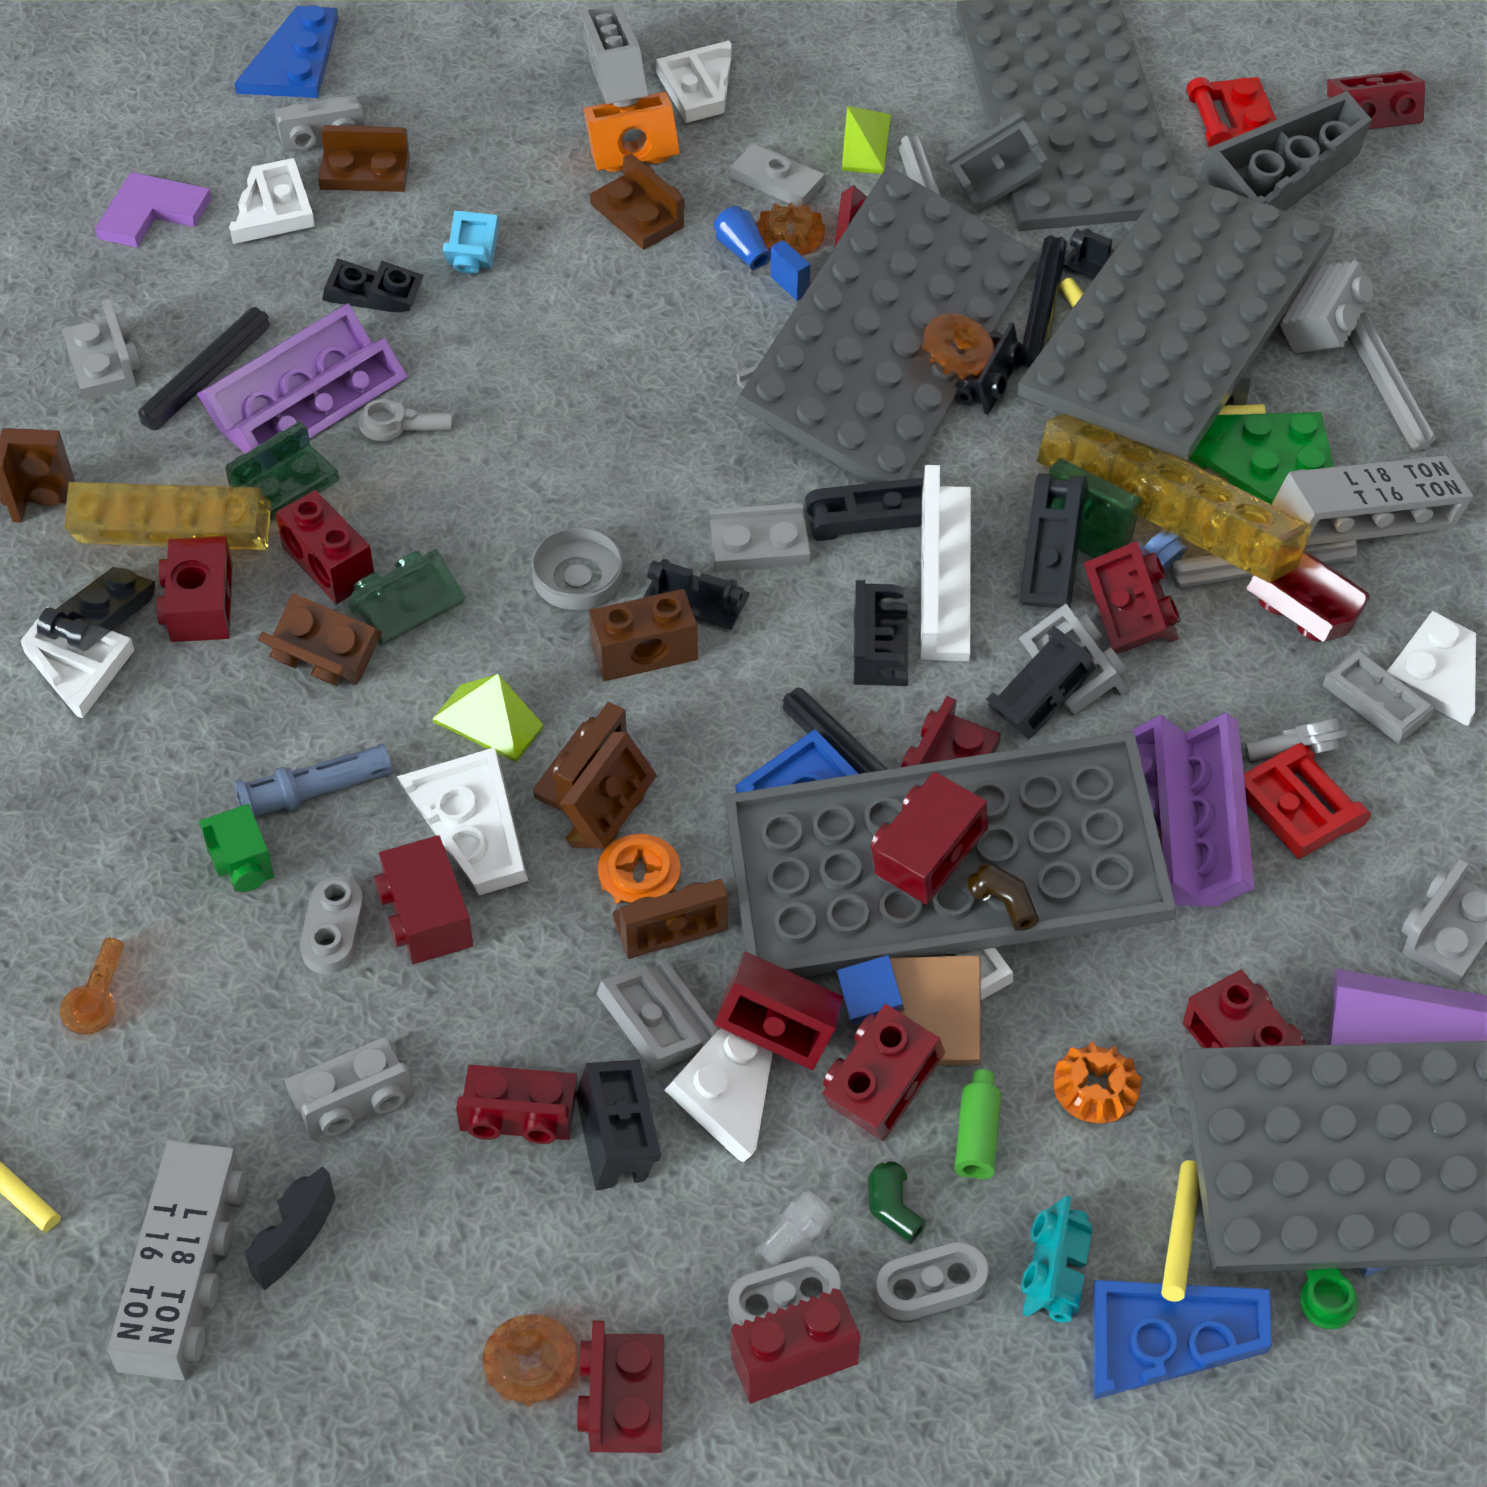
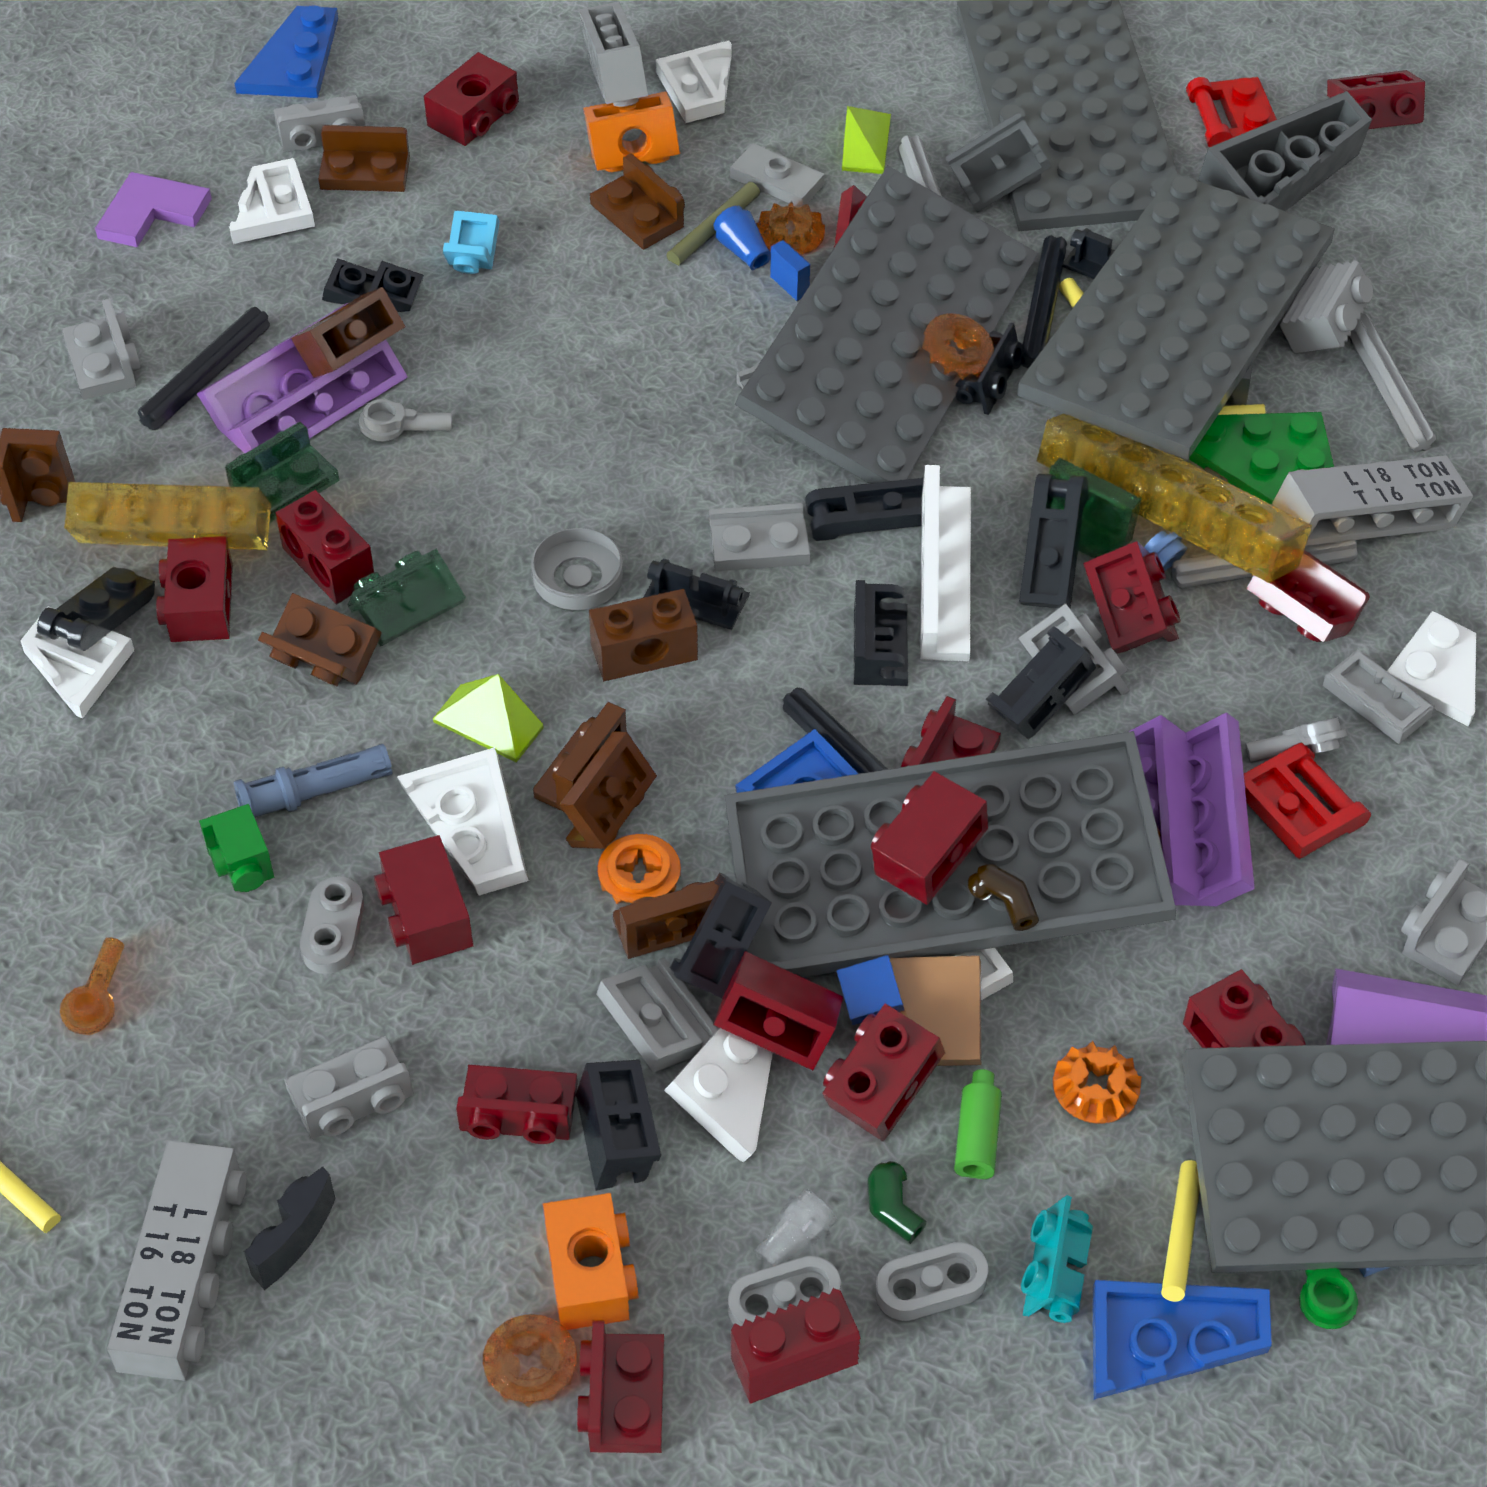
none -> reddish brown brick [291,287,406,378]
none -> dark red brick [424,52,519,146]
none -> orange brick [543,1193,639,1331]
none -> olive bar [667,182,760,266]
none -> black hinge [670,872,772,998]

